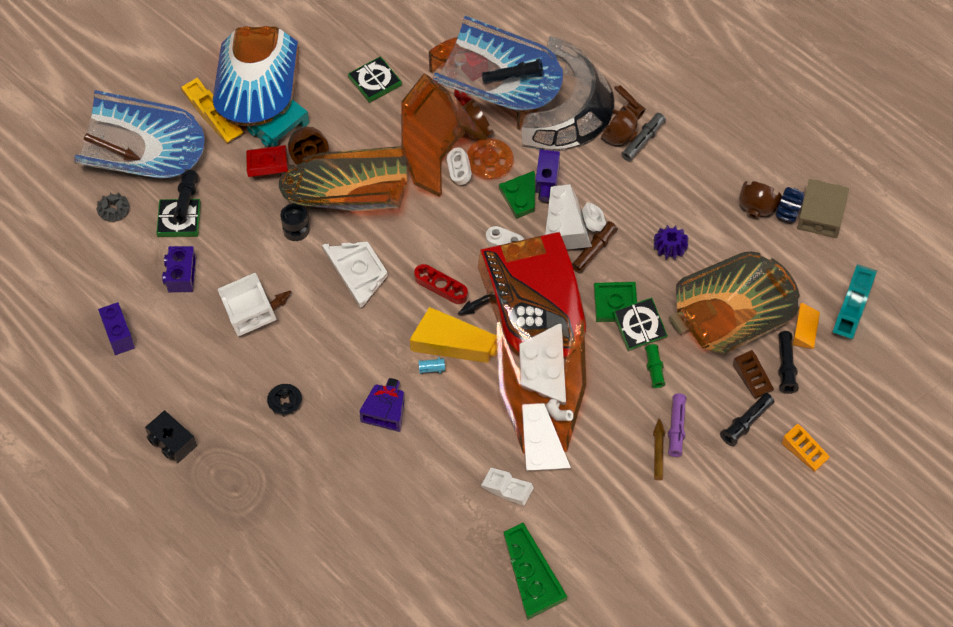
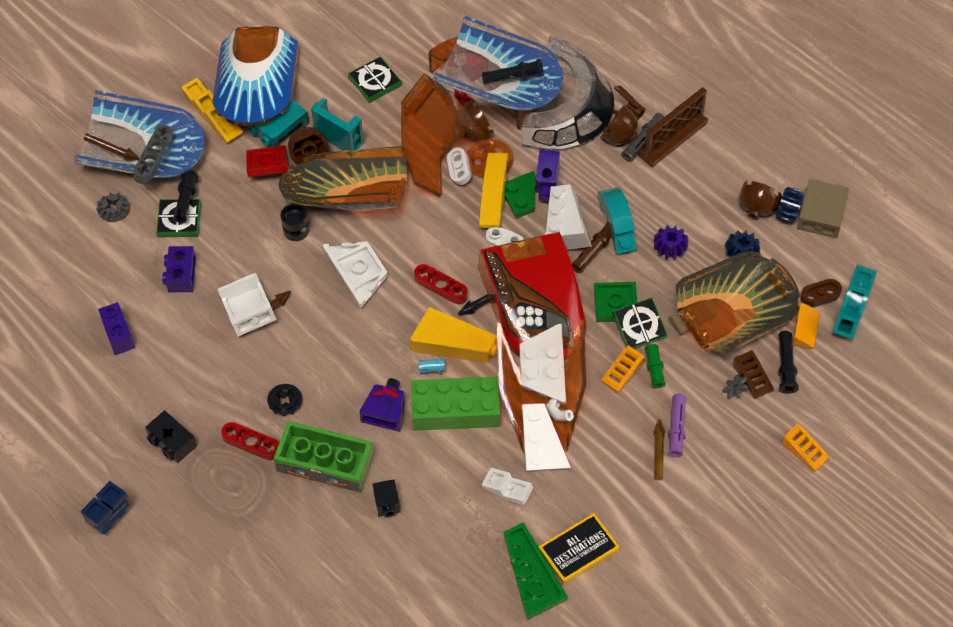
white plate [582,202,606,232] -> none
black pin [720,393,775,446] -> none
none -> dark blue hips [81,481,130,535]
none -> dark grey beam [134,125,173,184]
none -> red beam [221,422,279,461]
none -> bright green brick [274,421,374,492]
none -> teal panel [311,98,364,156]
none -> black brick [372,479,400,517]
none -> bright green brick [411,376,500,431]
none -> yellow slope [479,153,509,228]
none -> black tile [538,513,620,585]
none -> teal arch [597,187,637,254]
none -> light orange slope [601,345,644,393]
none -> reddish brown fence [638,87,708,168]
none -> dark grey plant [722,374,748,399]
none -> dark blue gear [725,230,761,260]
none -> reddish brown plate [800,279,842,307]

